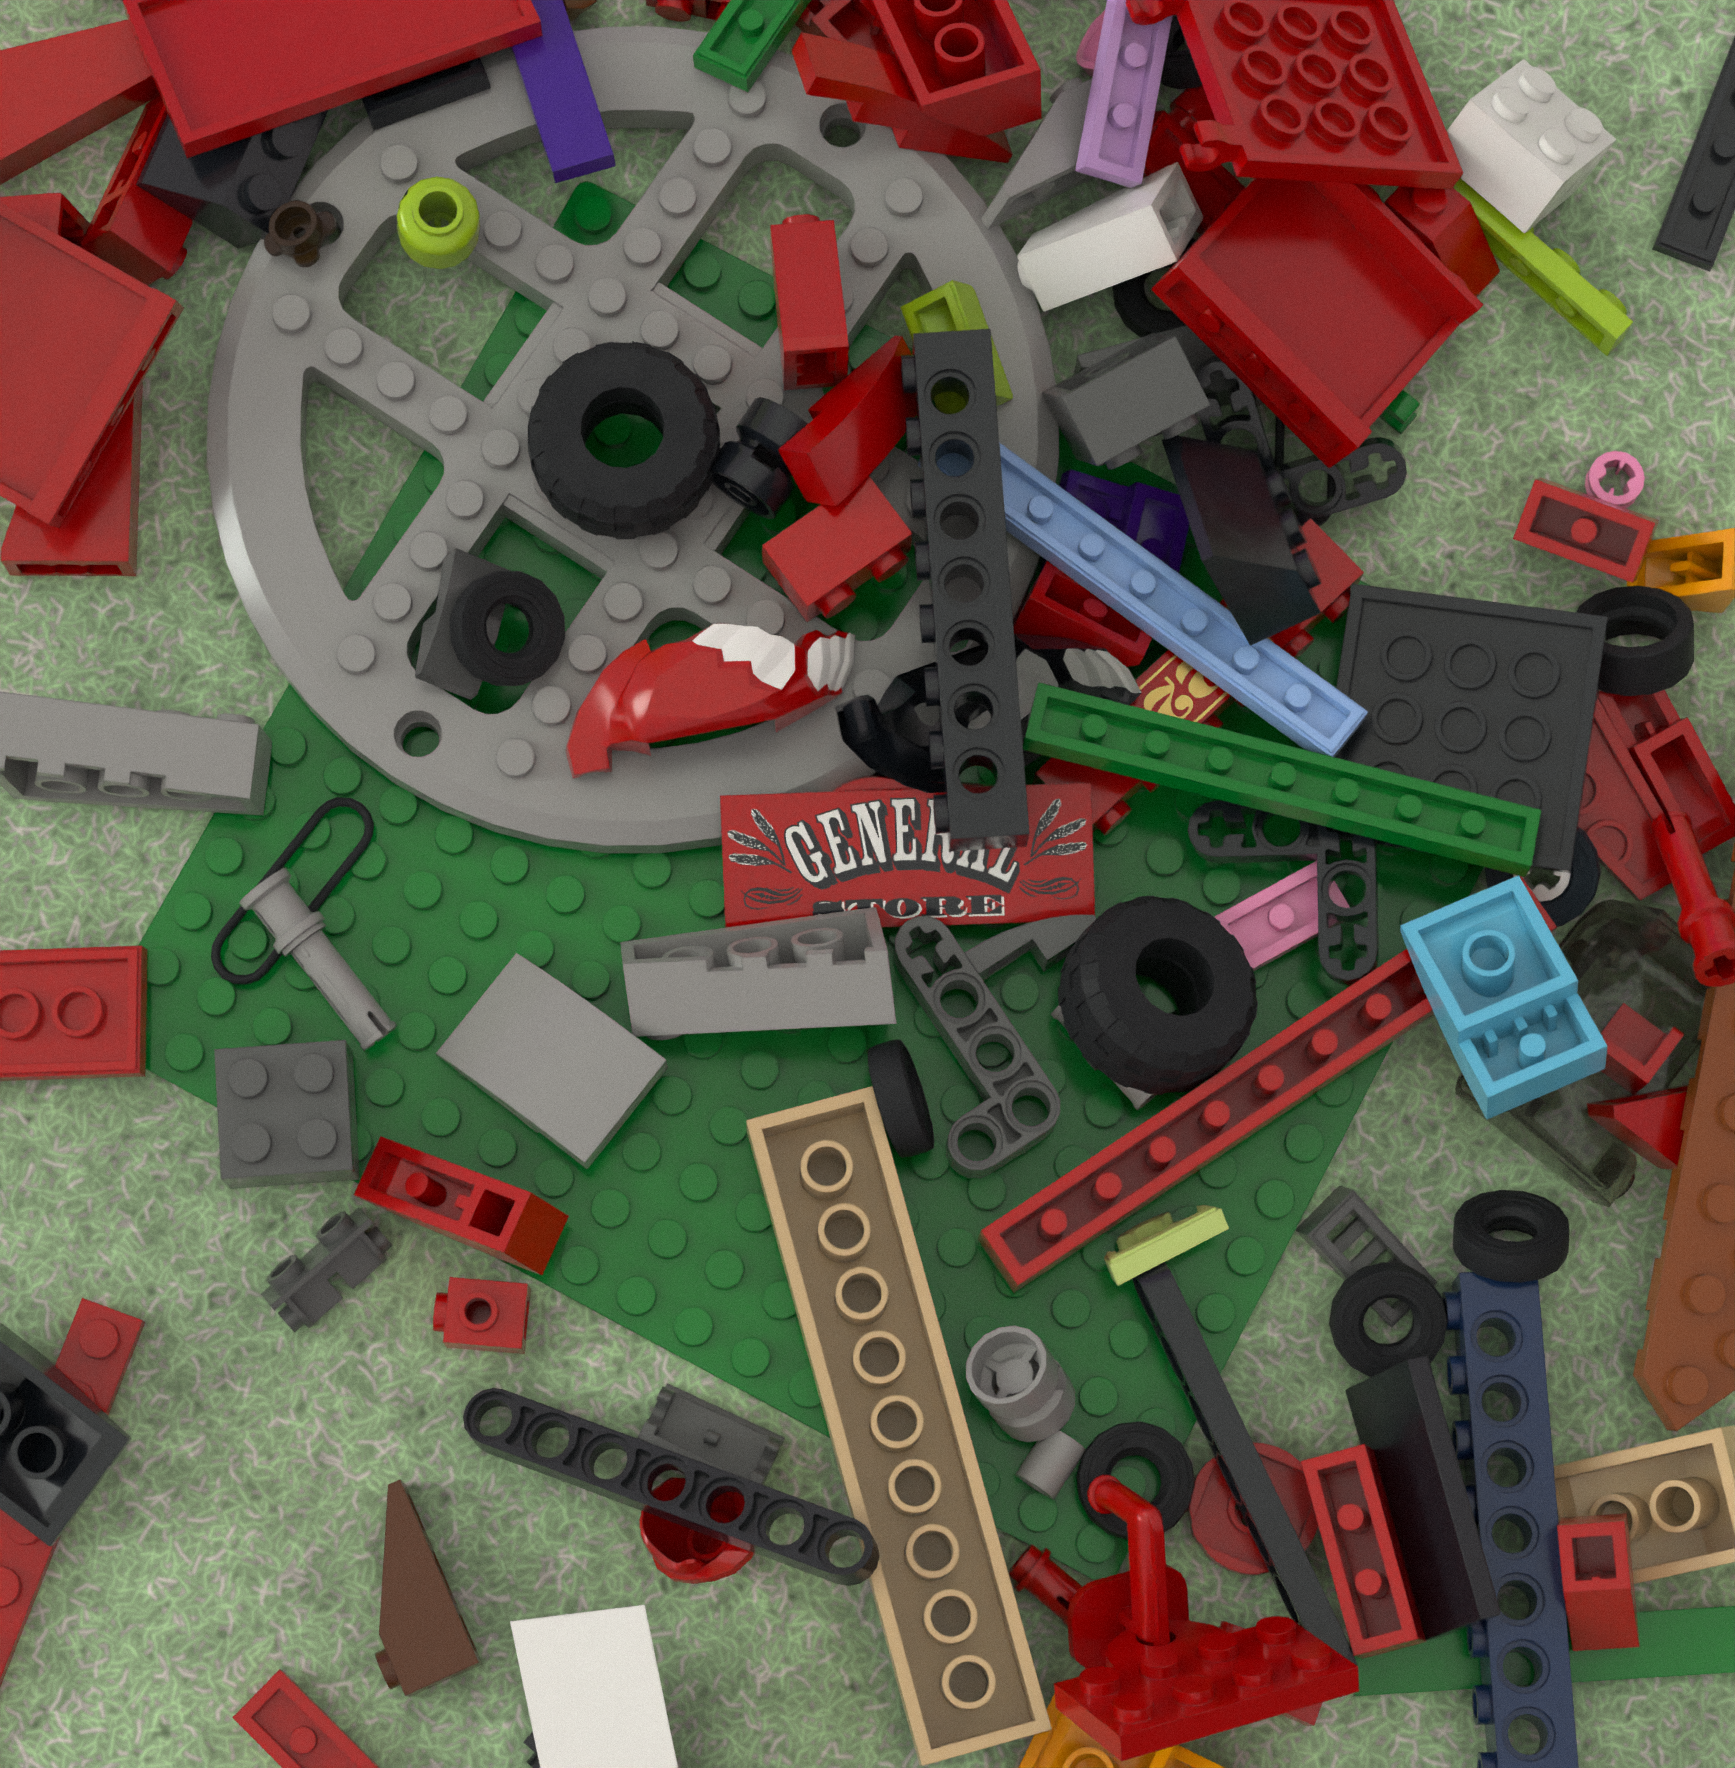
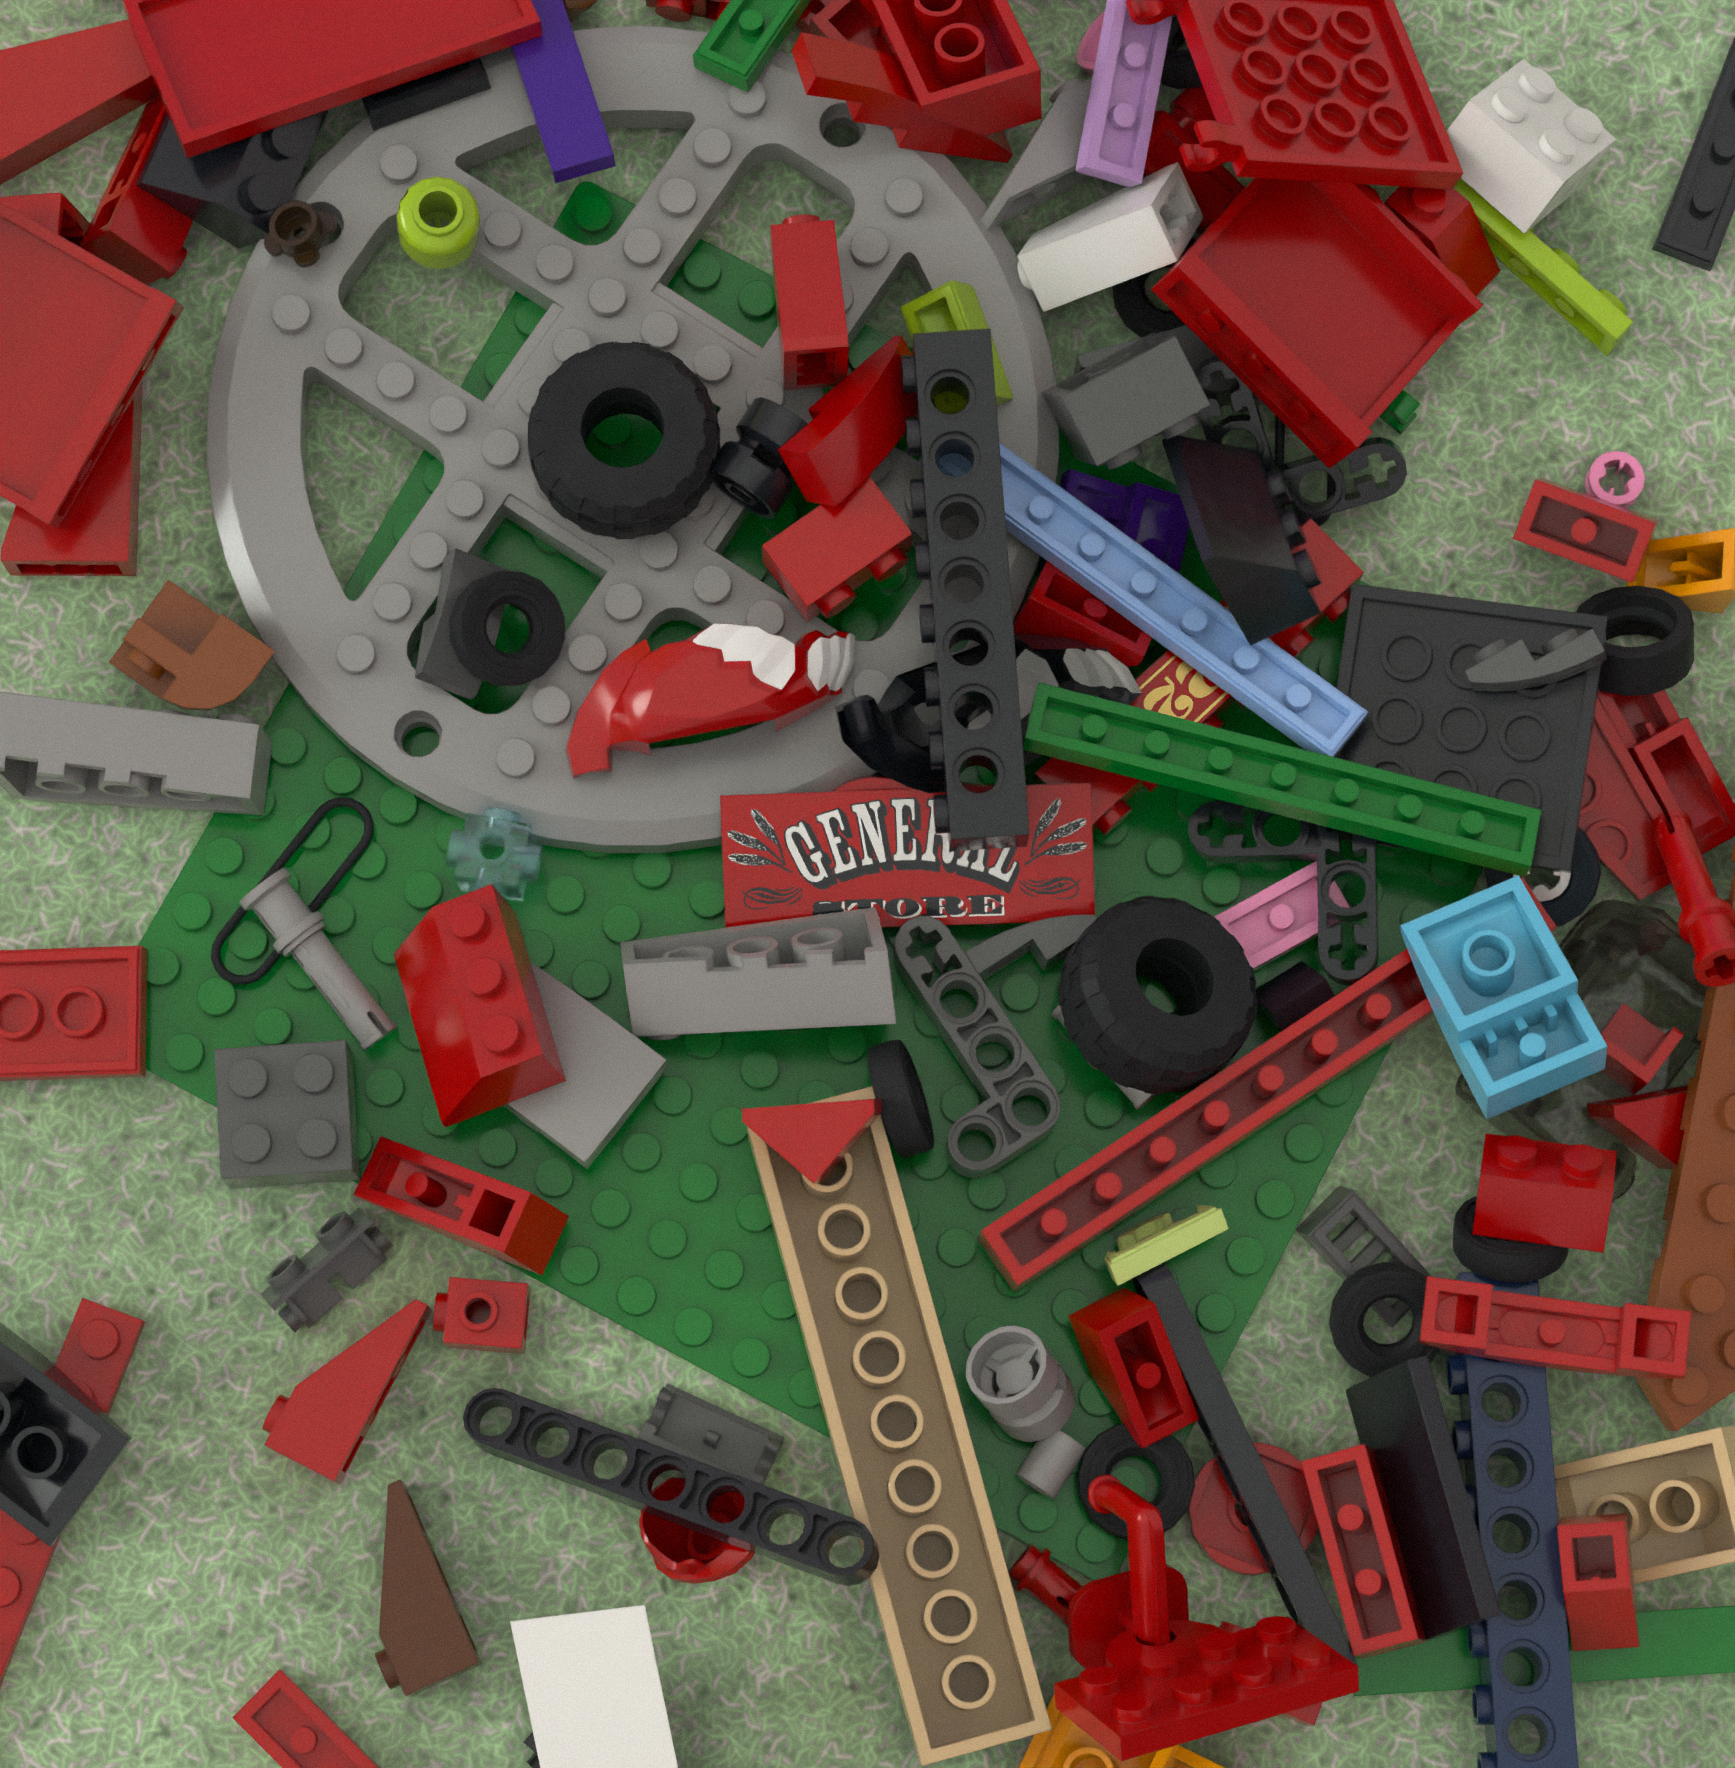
none -> dark orange brick [109,580,275,711]
none -> red slope [262,1299,432,1485]
none -> red slope [394,884,566,1127]
none -> clear light blue brick [446,807,543,901]
none -> red slope [742,1098,882,1184]
none -> red slope [1068,1288,1199,1448]
none -> black tile [1256,961,1335,1030]
none -> red slope [1419,1276,1691,1379]
none -> dark grey slope [1465,628,1607,692]
none -> red brick [1472,1133,1617,1253]

